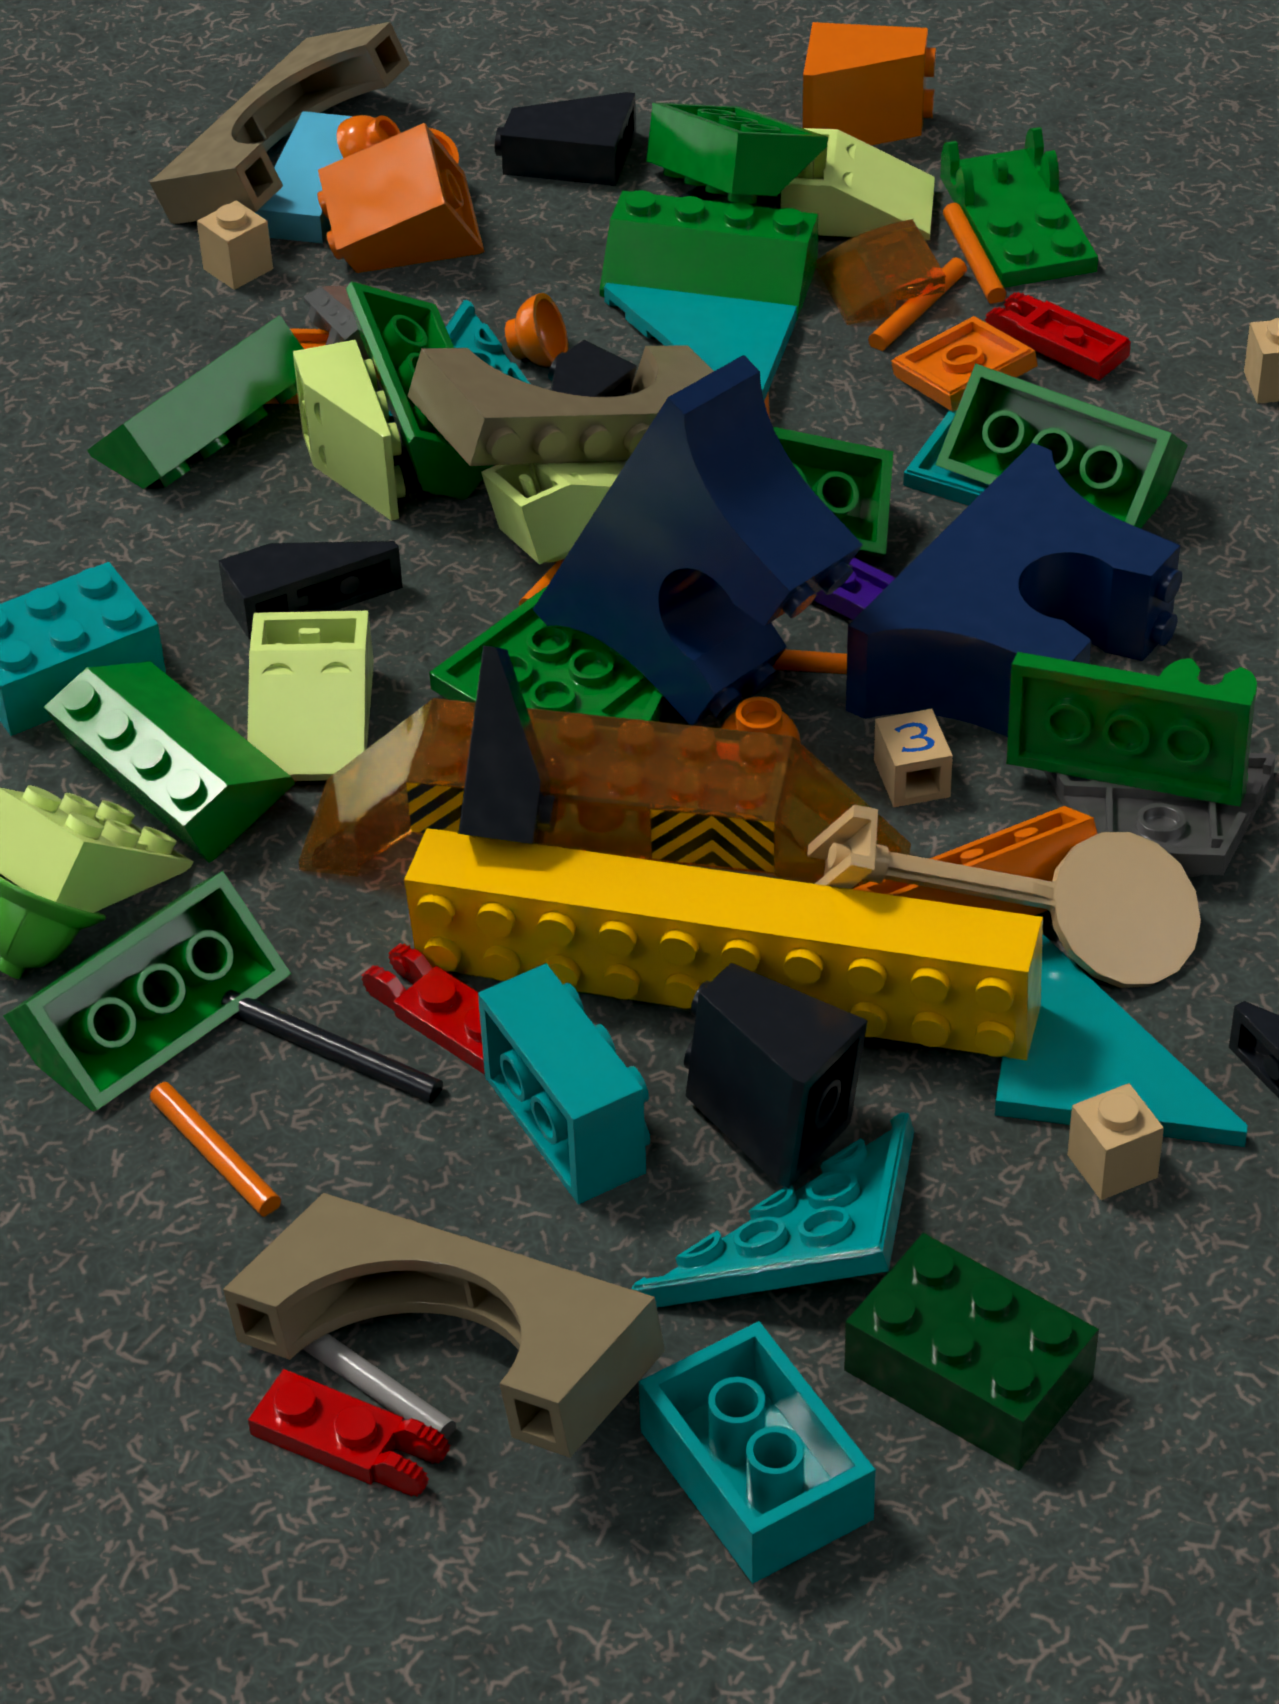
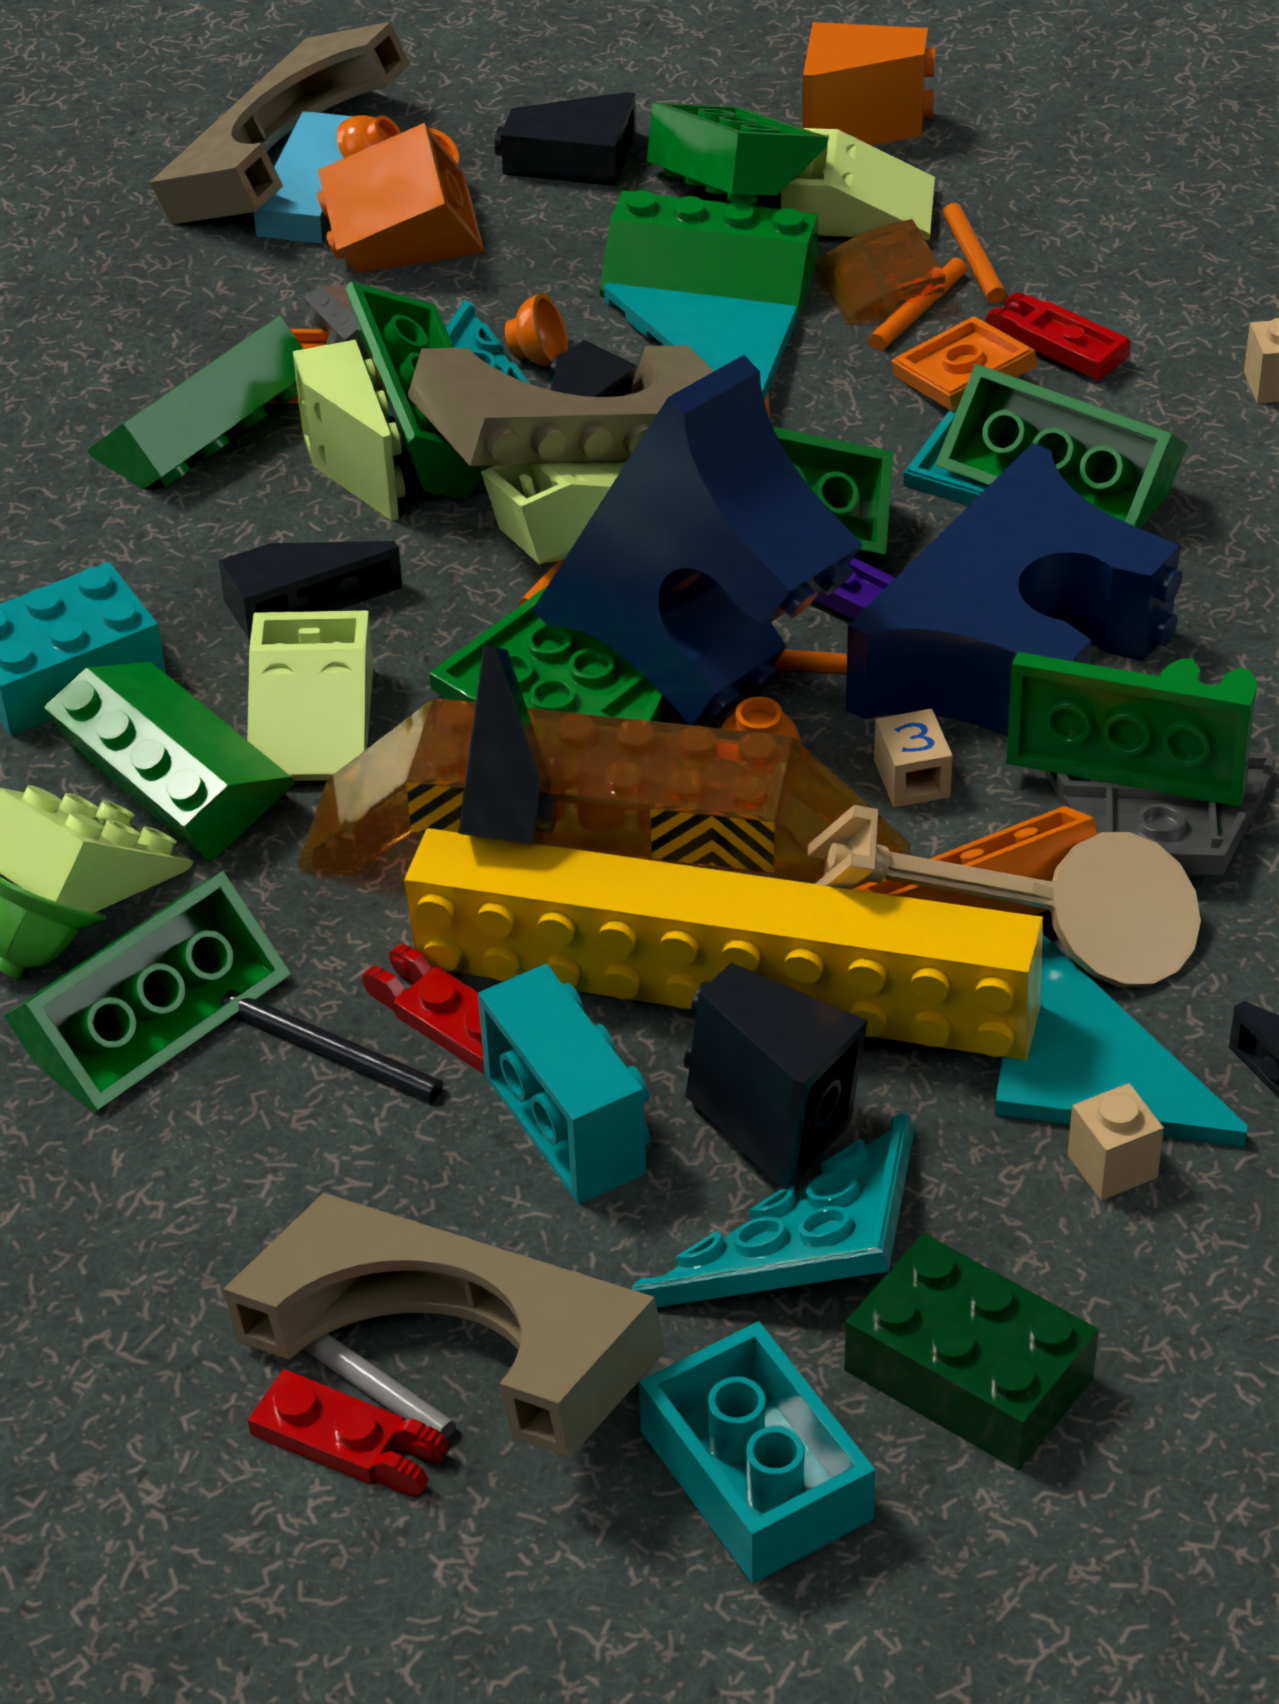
orange bar [150,1082,281,1217] -> none
tan brick [197,200,273,290] -> none
green hinge [940,127,1098,288] -> none

